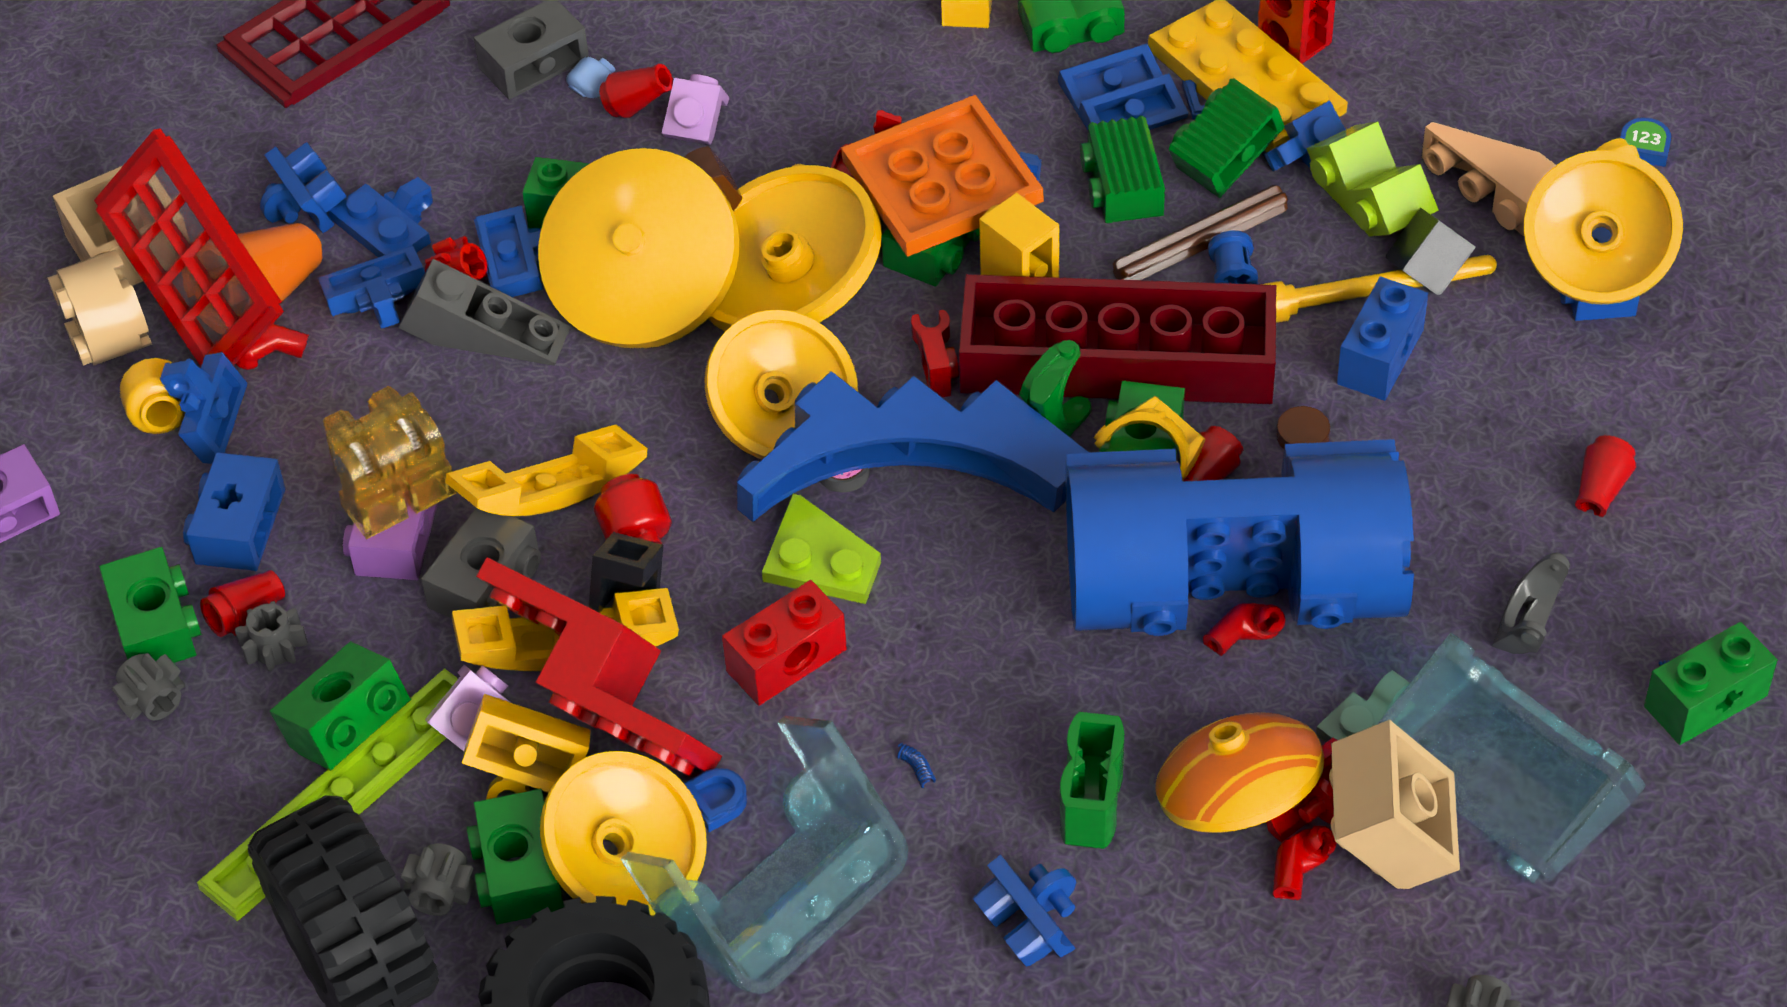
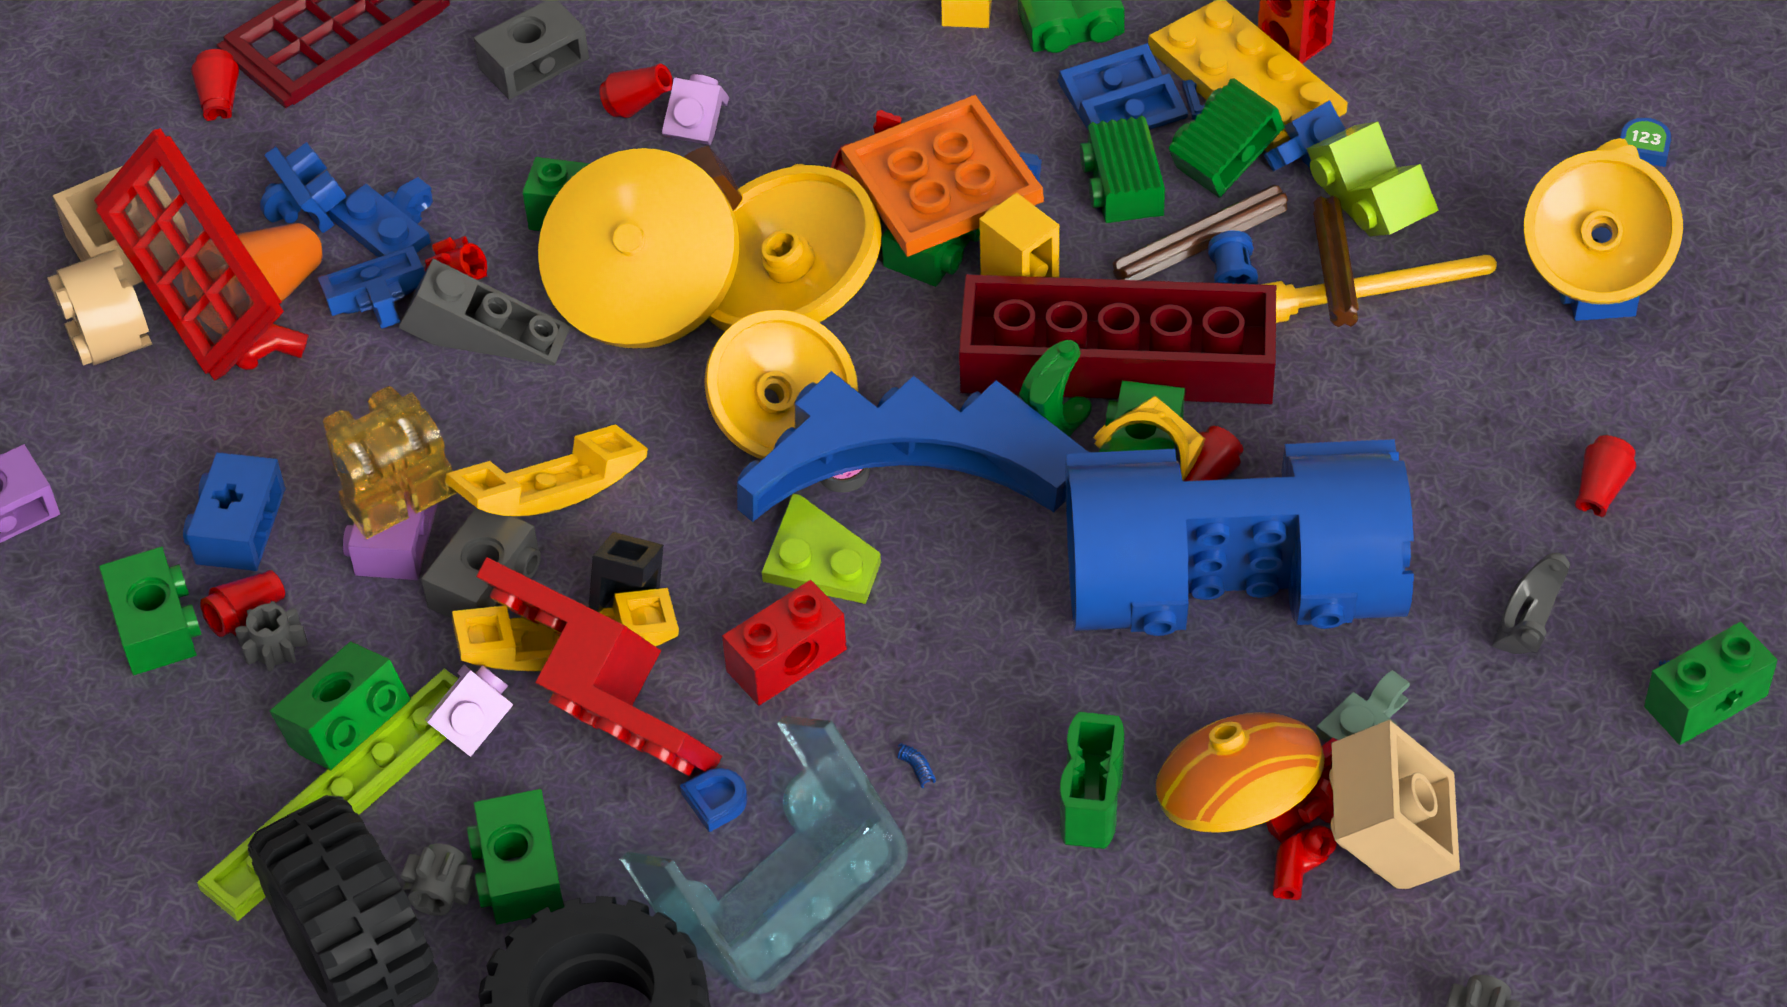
dark grey gear [112,653,185,721] -> none
yellow head [120,358,186,434] -> none
blue hinge [160,352,248,464] -> none
yellow brick [462,694,591,800] -> none
blue hinge [474,205,543,297] -> none
yellow dish [540,751,707,917] -> none
light blue piece [566,57,616,98] -> none
red head [594,474,672,544] -> none
red plate [911,310,959,397] -> none
blue hips [973,854,1076,967] -> none
red arm [1203,603,1286,656] -> none
reddish brown tile [1277,406,1330,449] -> none
blue brick [1337,276,1428,401] -> none
clear light blue windscreen [1378,632,1646,884] -> none
panel [1386,207,1476,295] -> none
light nougat slope [1422,122,1556,236] -> none
none -> red cone [191,49,239,121]
none -> reddish brown axle [1313,195,1359,327]

